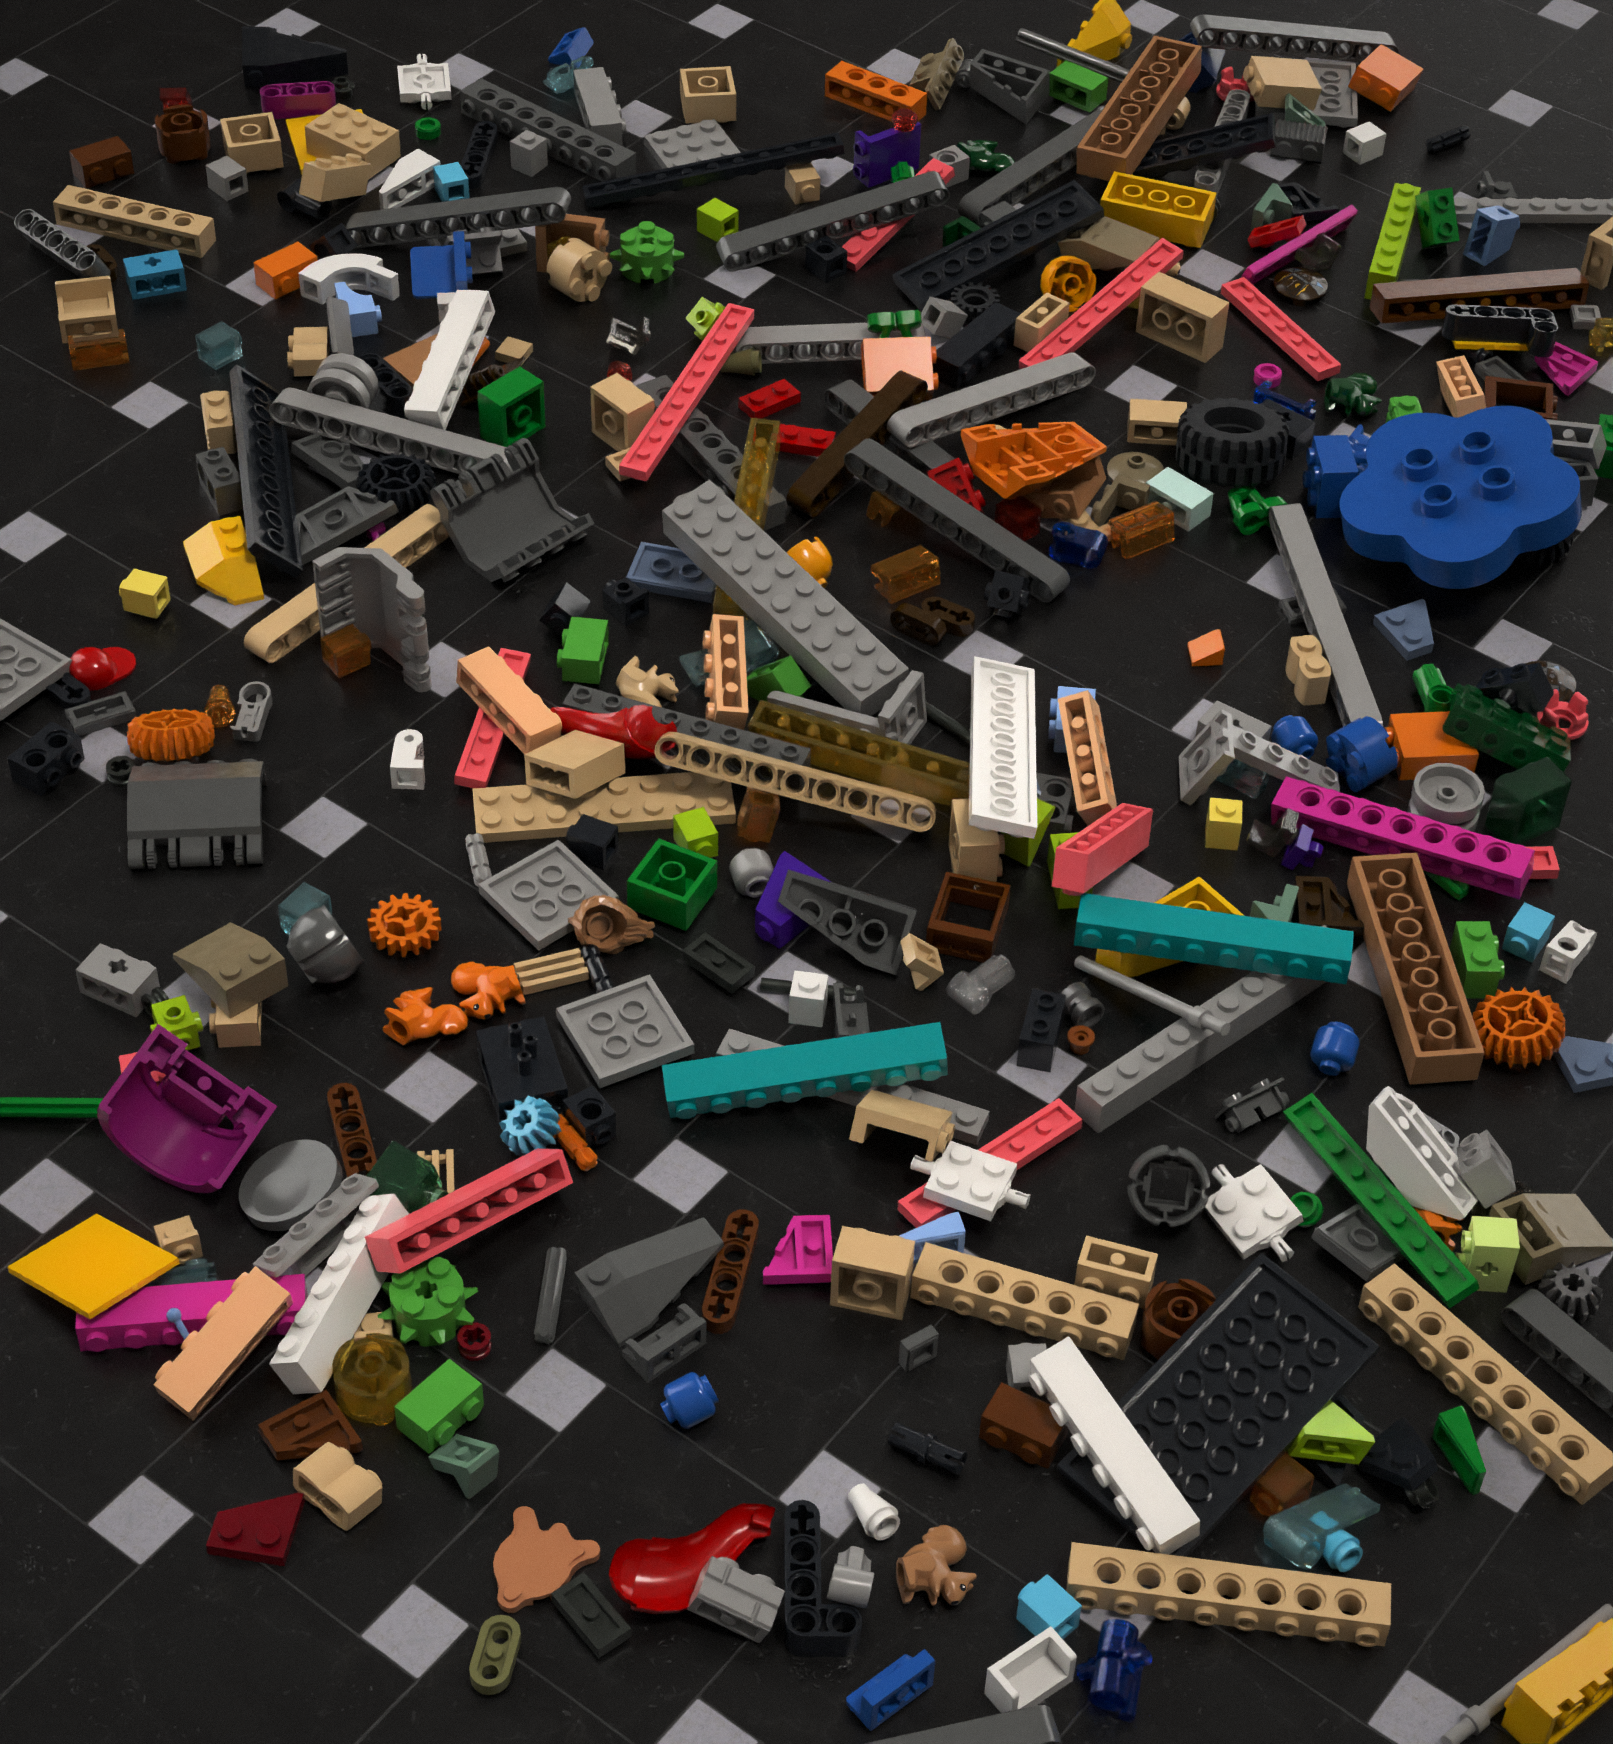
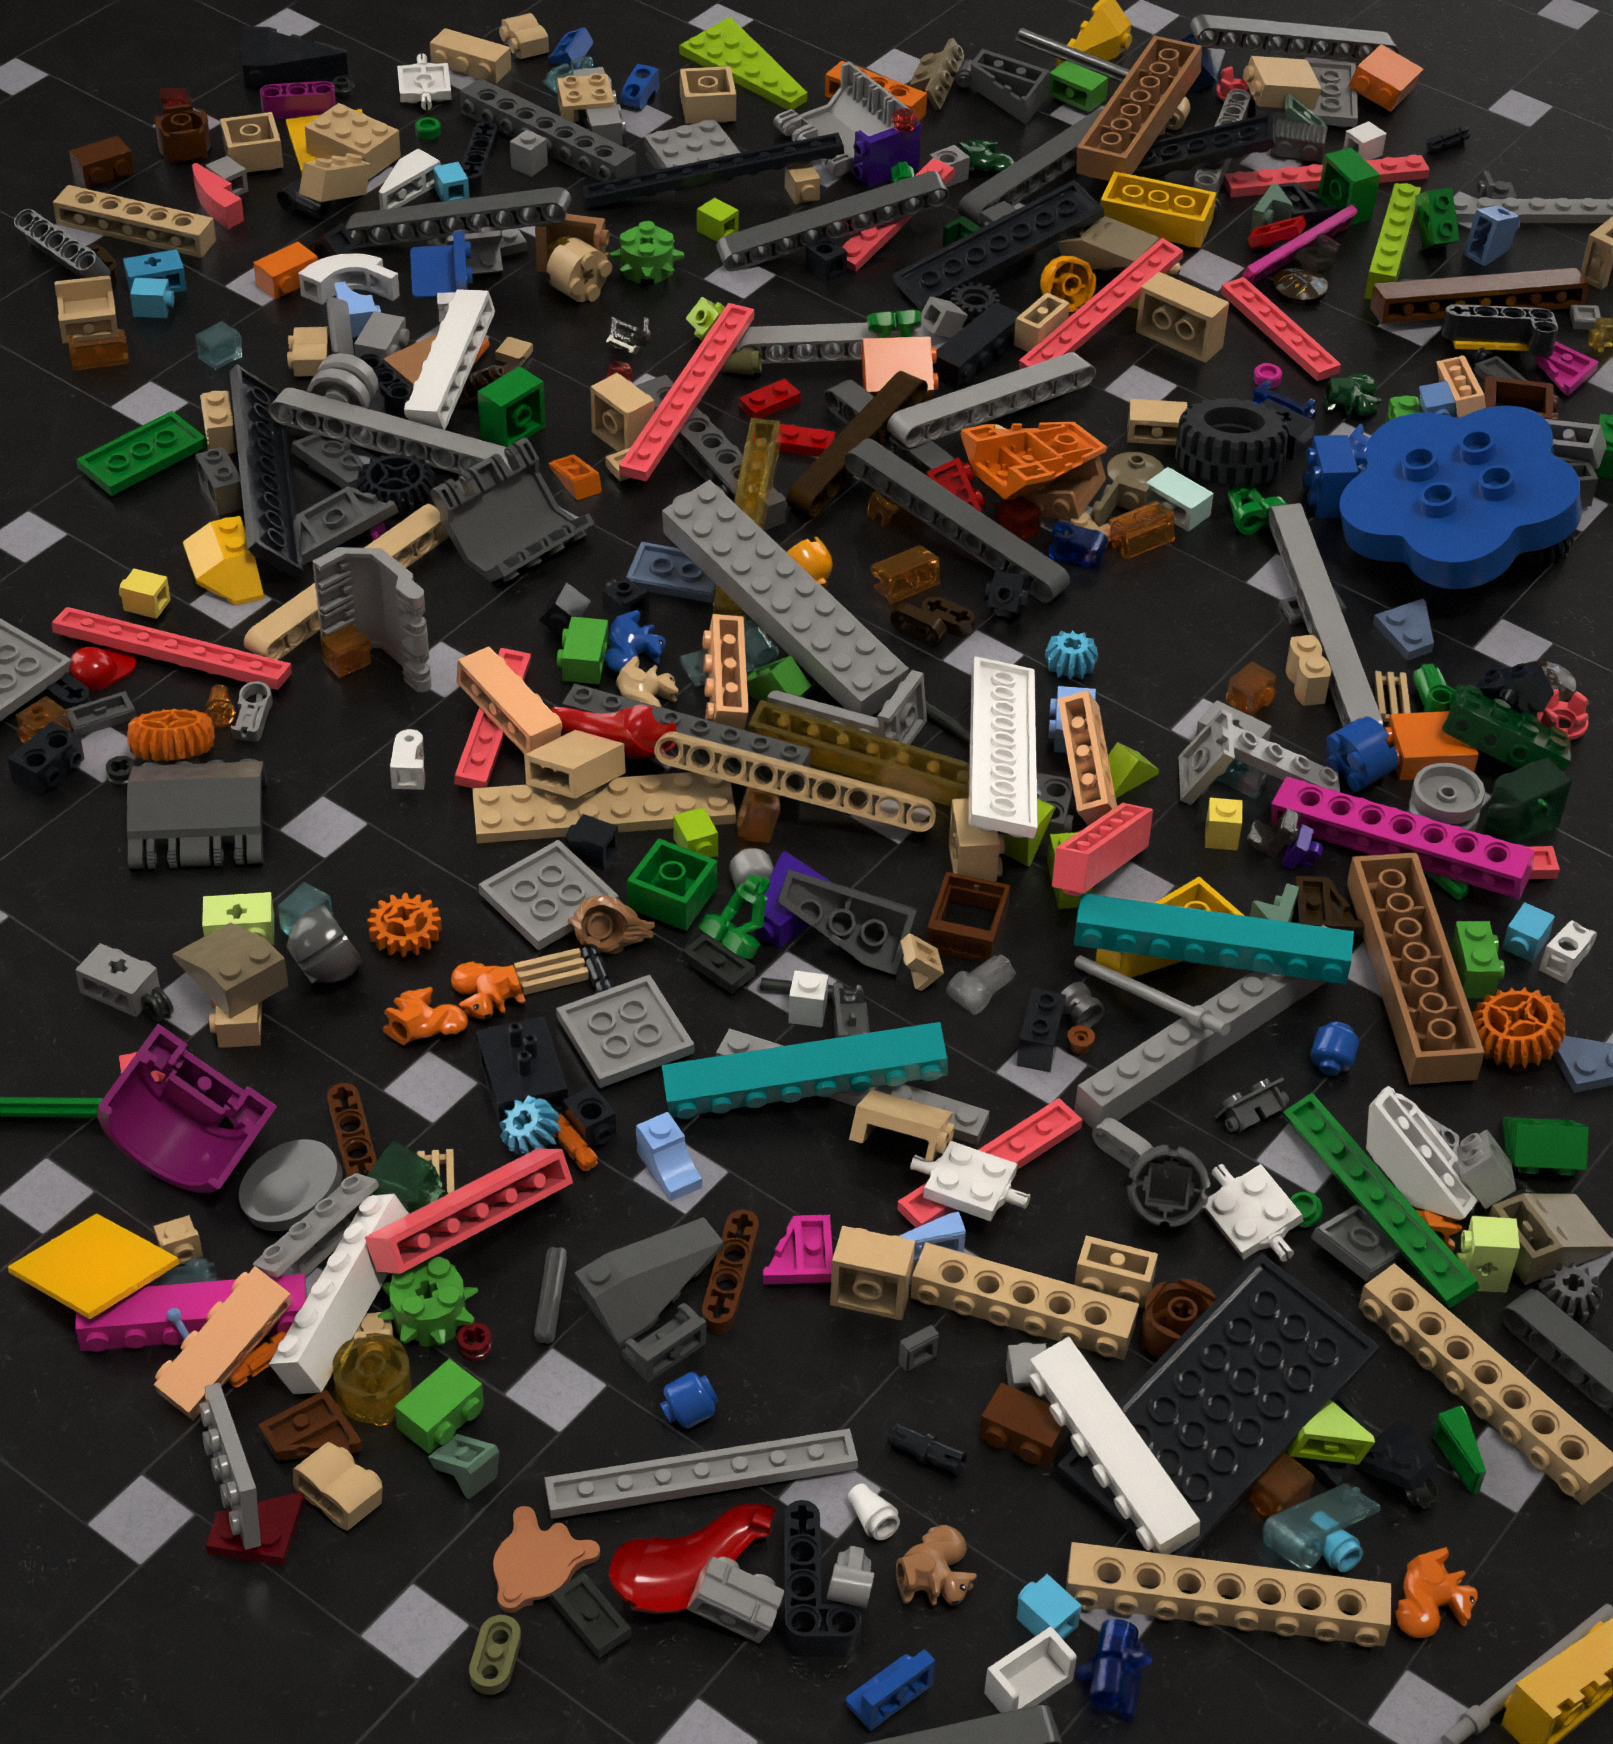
lime brick [150,995,203,1051] -> none
light grey axle [465,833,492,888] -> none
orange slope [1187,629,1225,666] -> none
blue head [1271,715,1318,759] -> none
none -> clear orange brick [16,696,70,744]
none -> coral plate [52,607,292,690]
none -> green plate [76,411,208,496]
none -> medium azure brick [130,278,174,318]
none -> coral slope [192,163,244,230]
none -> light grey plate [199,1383,261,1550]
none -> yellowish green brick [202,892,274,945]
none -> orange axle [228,1331,286,1388]
none -> light grey brick [354,311,410,358]
none -> tan brick [430,28,511,84]
none -> tan brick [499,13,549,59]
none -> light grey plate [544,1428,858,1519]
none -> orange slope [548,454,602,500]
none -> tan bracket [557,73,614,123]
none -> blue animal [604,610,666,673]
none -> blue leg [621,63,660,110]
none -> light blue arch [636,1112,702,1201]
none -> lime wing [679,16,807,110]
none -> green piece [699,875,771,959]
none -> light grey hinge [773,61,911,176]
none -> medium azure gear [1045,630,1098,680]
none -> light grey beam [1092,1117,1153,1169]
none -> lime slope [1108,742,1159,798]
none -> coral plate [1223,155,1430,198]
none -> clear orange brick [1226,661,1277,716]
none -> green brick [1318,147,1380,225]
none -> tan tile [1374,671,1411,722]
none -> orange animal [1395,1547,1478,1638]
none -> medium blue arch [1419,381,1456,417]
none -> green slope [1502,1117,1589,1175]

